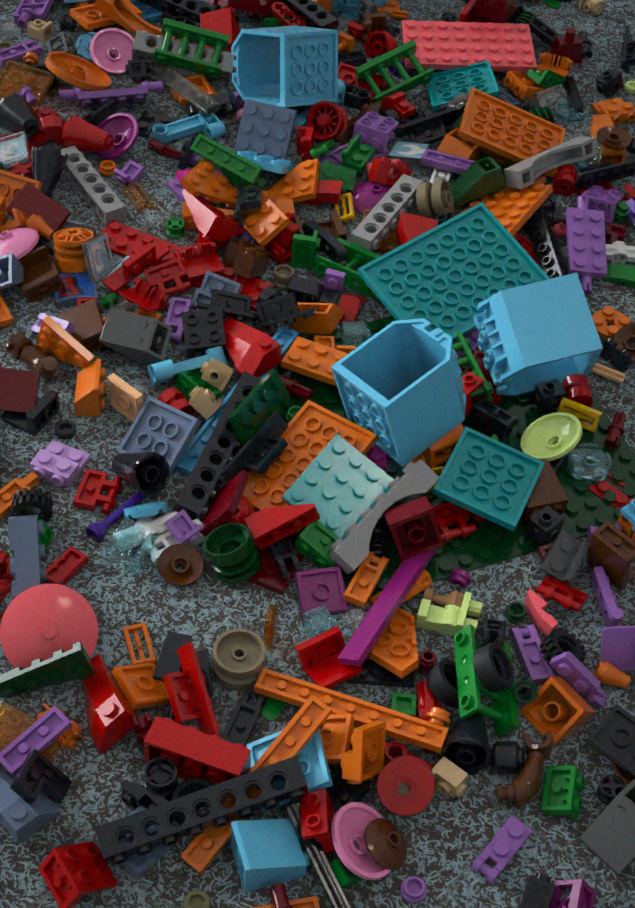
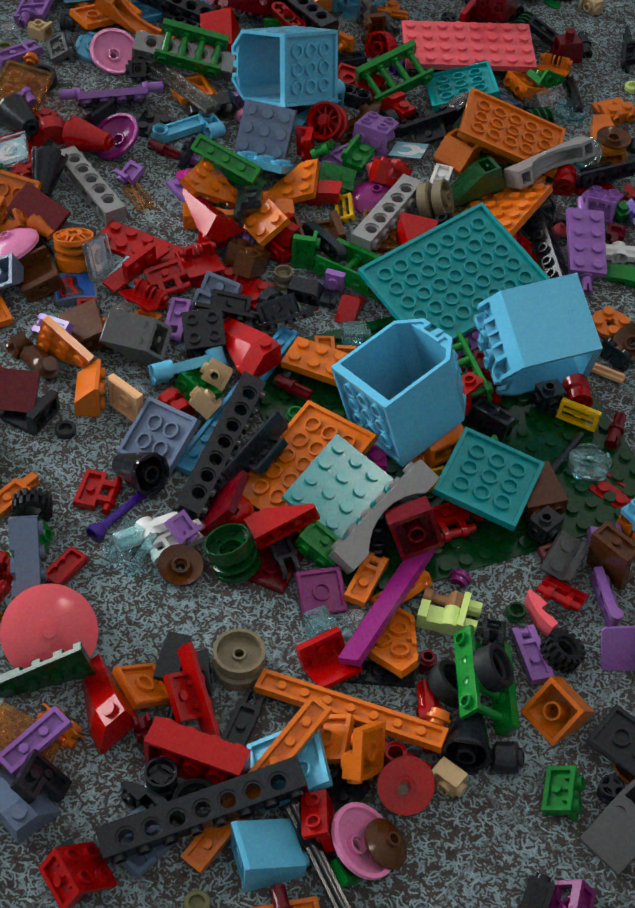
lavender plate [30,440,91,488] -> none
orange dish [45,51,112,91] -> none
orange plate [99,160,117,176] -> none
green plate [101,292,120,309] -> none
orange tile [122,622,157,665] -> none
medium azure tile [123,502,169,519] -> none
green wheel [166,217,185,239] -> none
dark green plate [227,369,294,447] -> none
green piece [262,697,285,721] -> none
clear orange tile [264,604,278,650] -> none
orange slope [293,302,344,335] -> none
red plate [348,21,364,41] -> none
green plate [391,692,416,717] -> none
medium lavender plate [400,876,427,903] -> none
medium lavender plate [421,148,475,174] -> none
medium lavender plate [470,815,533,884] -> none
reddish brown piece [496,731,553,807] -> none
dark green cone [513,676,538,704] -> none
yellowish green dish [520,412,582,462] -> none
medium lavender hinge [549,651,608,709] -> none
orange cone [593,661,630,689] -> none
black brick [595,68,624,97] -> none

